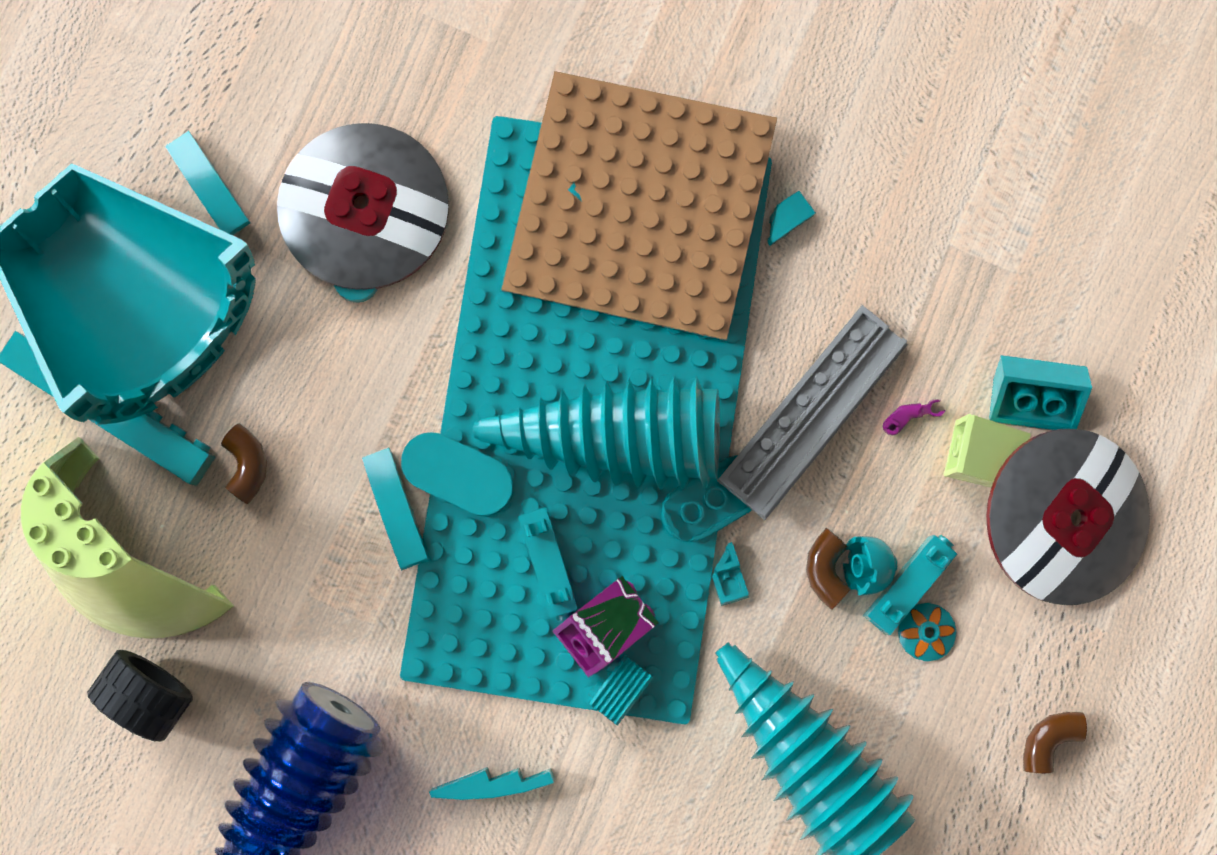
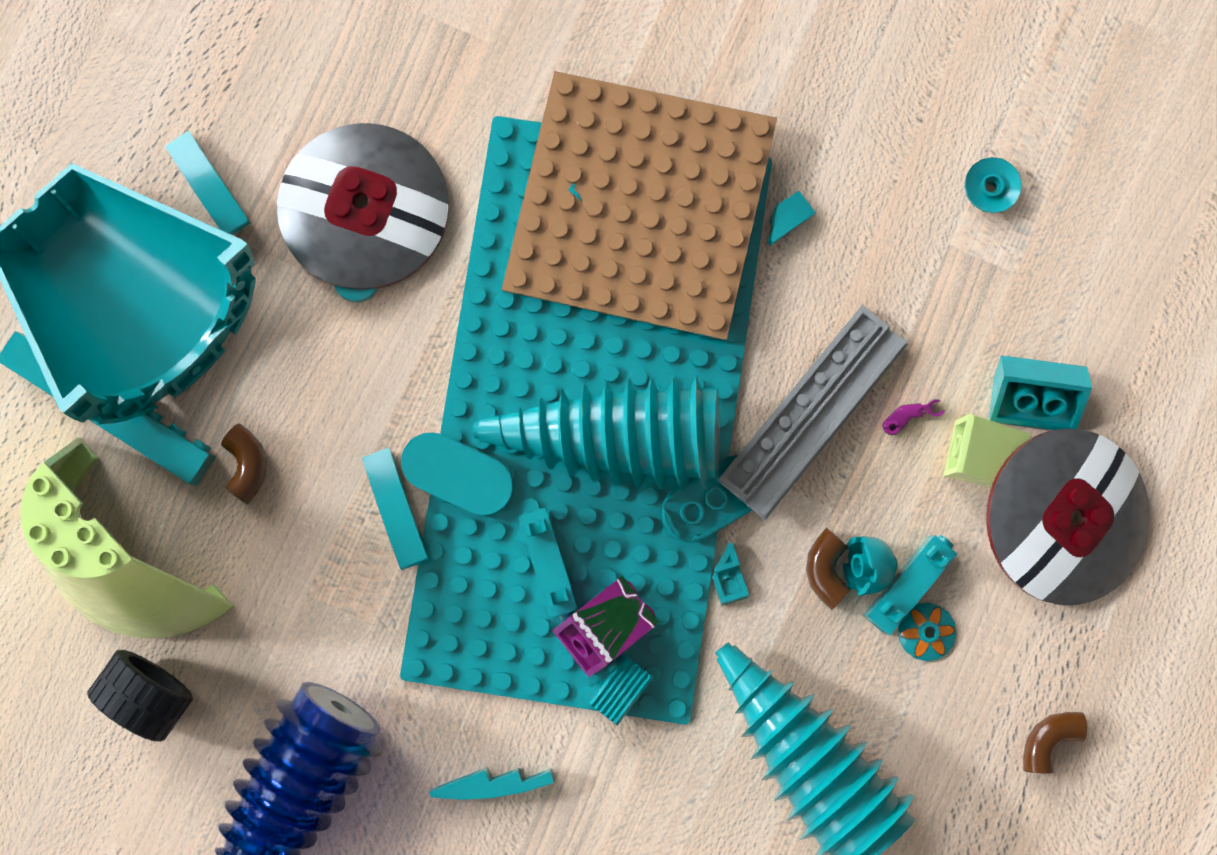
none -> teal dish [964,157,1022,213]

